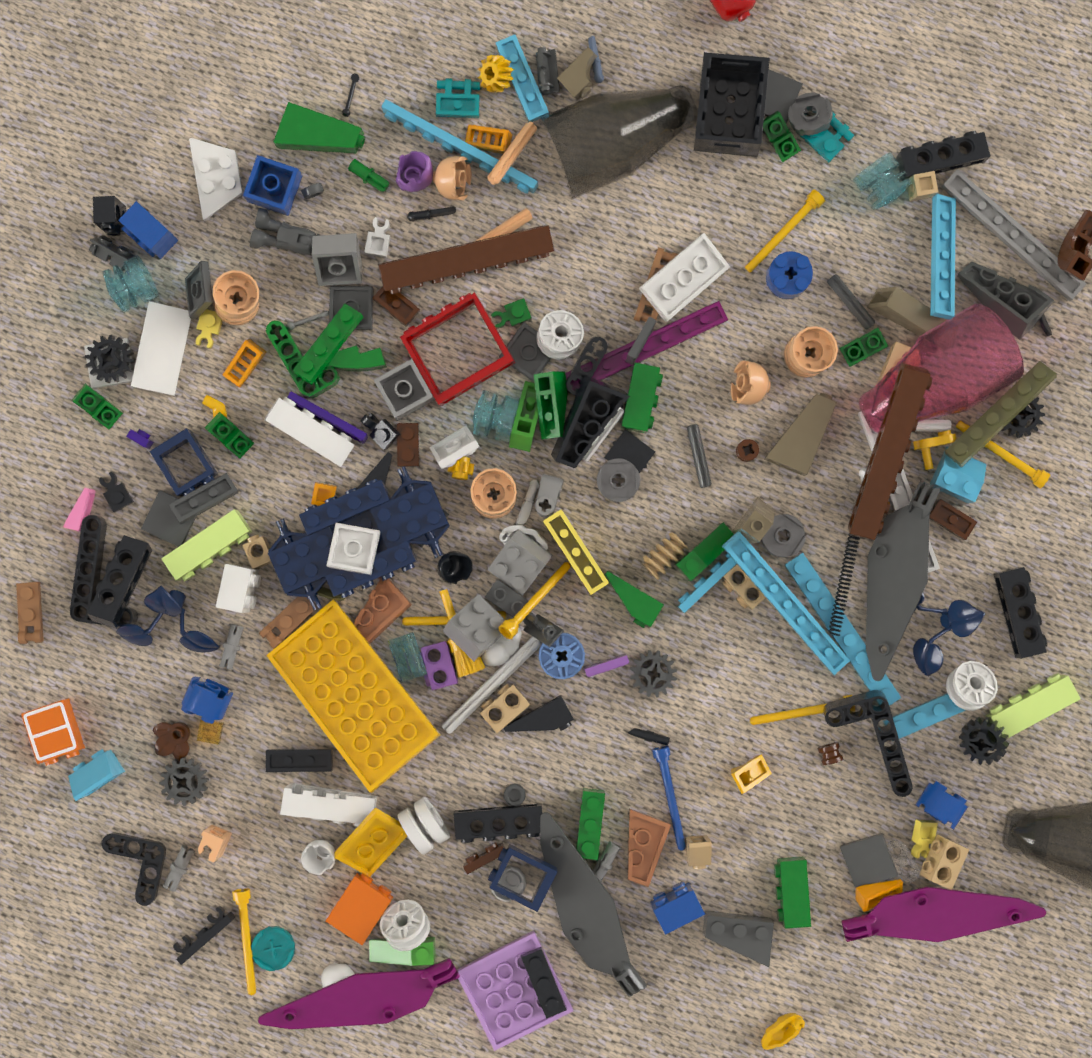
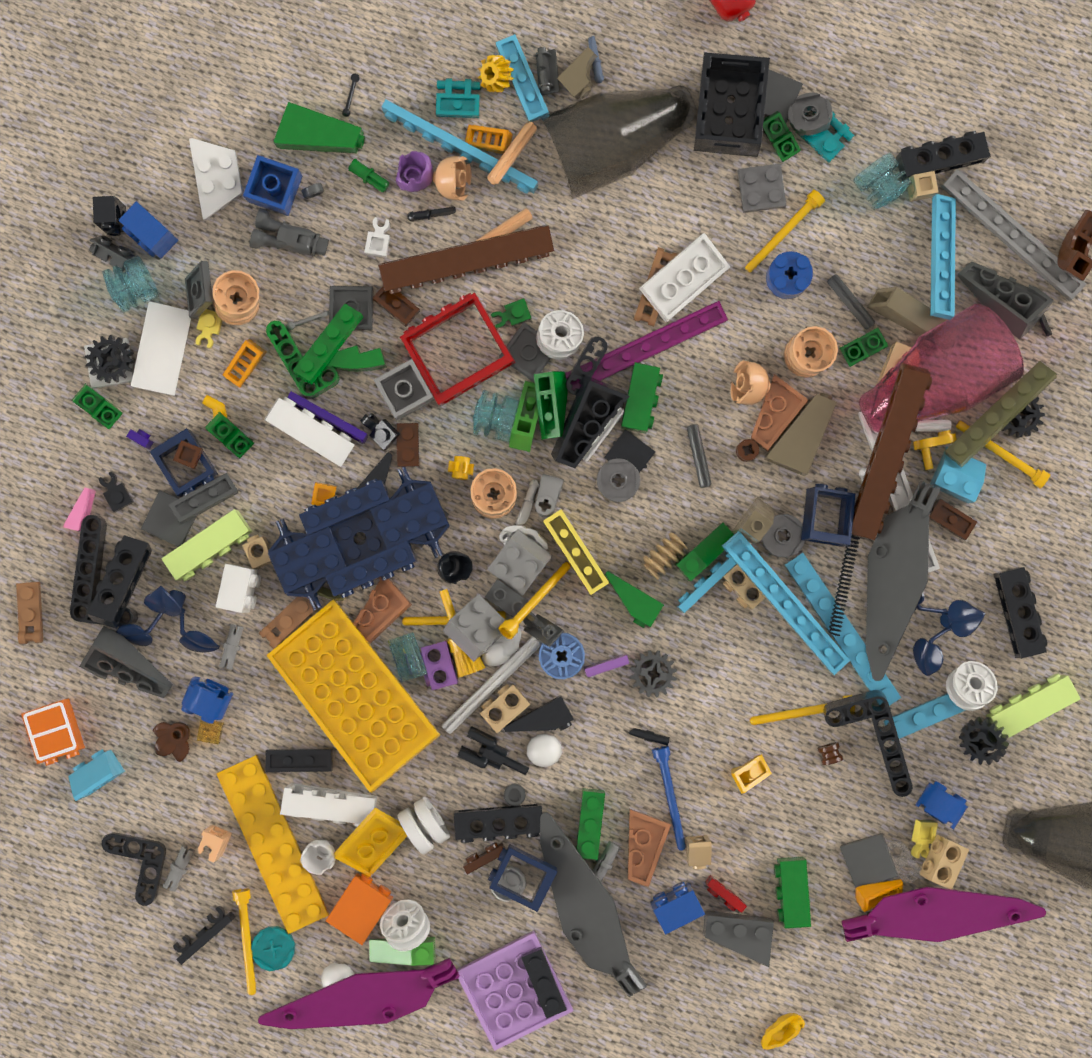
dark grey gear [159,757,209,806] -> none
light grey brick [312,233,362,286] -> none
white tile [326,523,380,575] -> none
white plate [429,425,480,469] -> none
dark grey tile [625,316,656,365] -> none
none -> dark grey wedge [79,626,173,698]
none -> reddish brown plate [173,440,203,469]
none -> yellow plate [216,755,329,934]
none -> black plant [457,726,529,776]
none -> white hair [527,734,562,767]
none -> red plate [705,875,747,913]
none -> flat silver plate [737,163,787,213]
none -> nougat wing [751,374,809,452]
none -> dark blue window [801,484,856,547]

